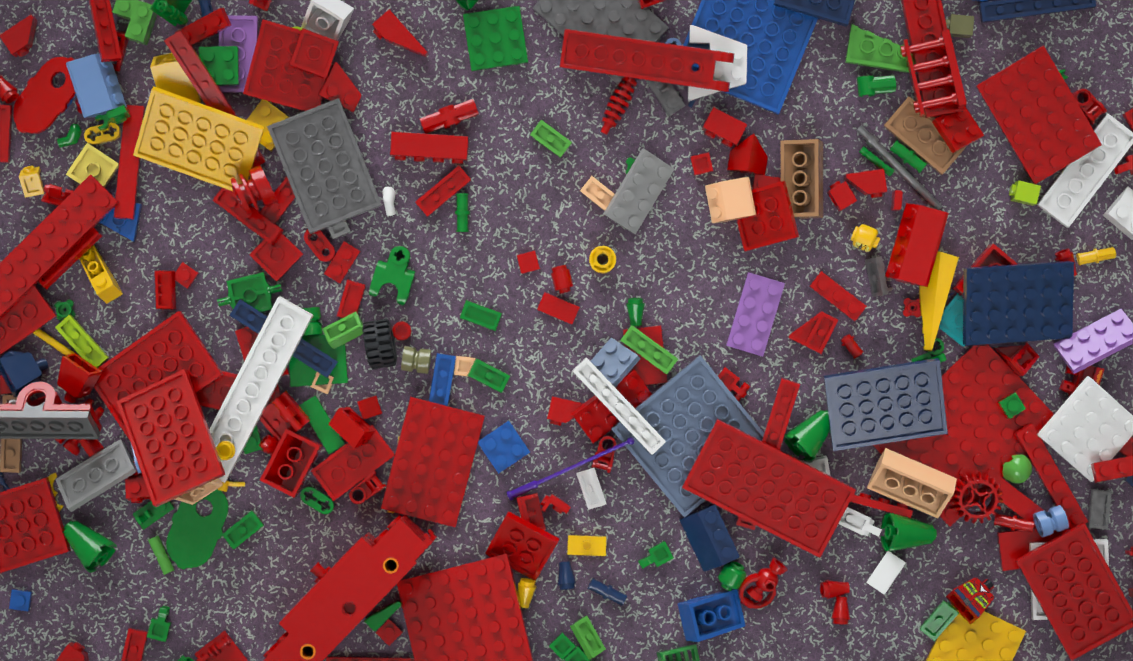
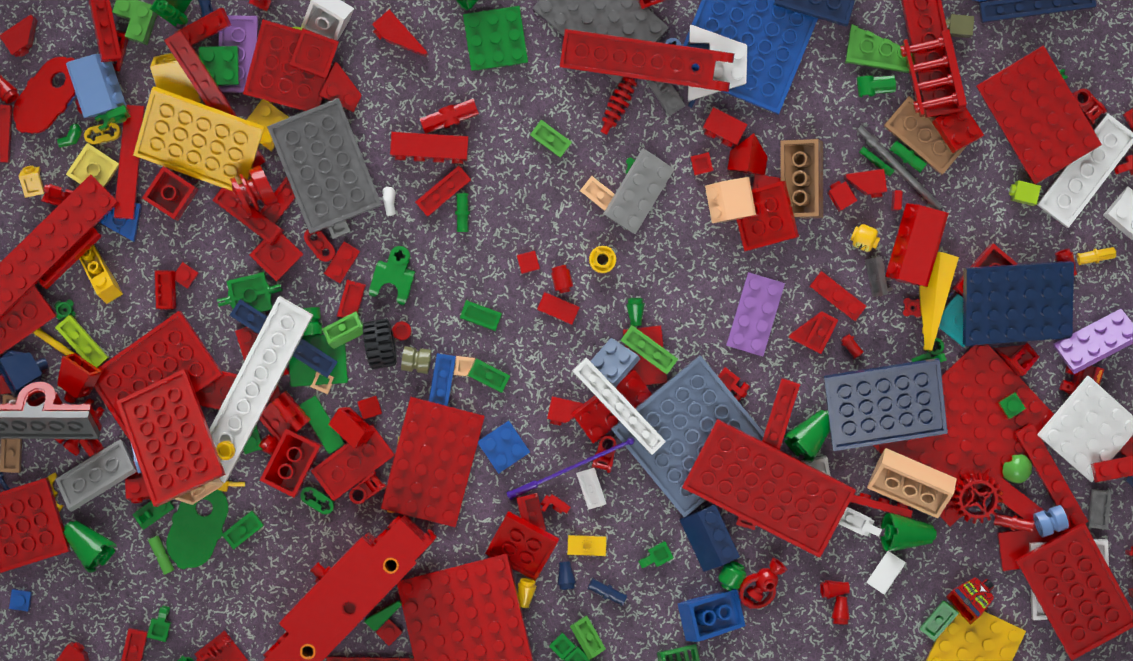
none -> red brick [142,166,199,221]

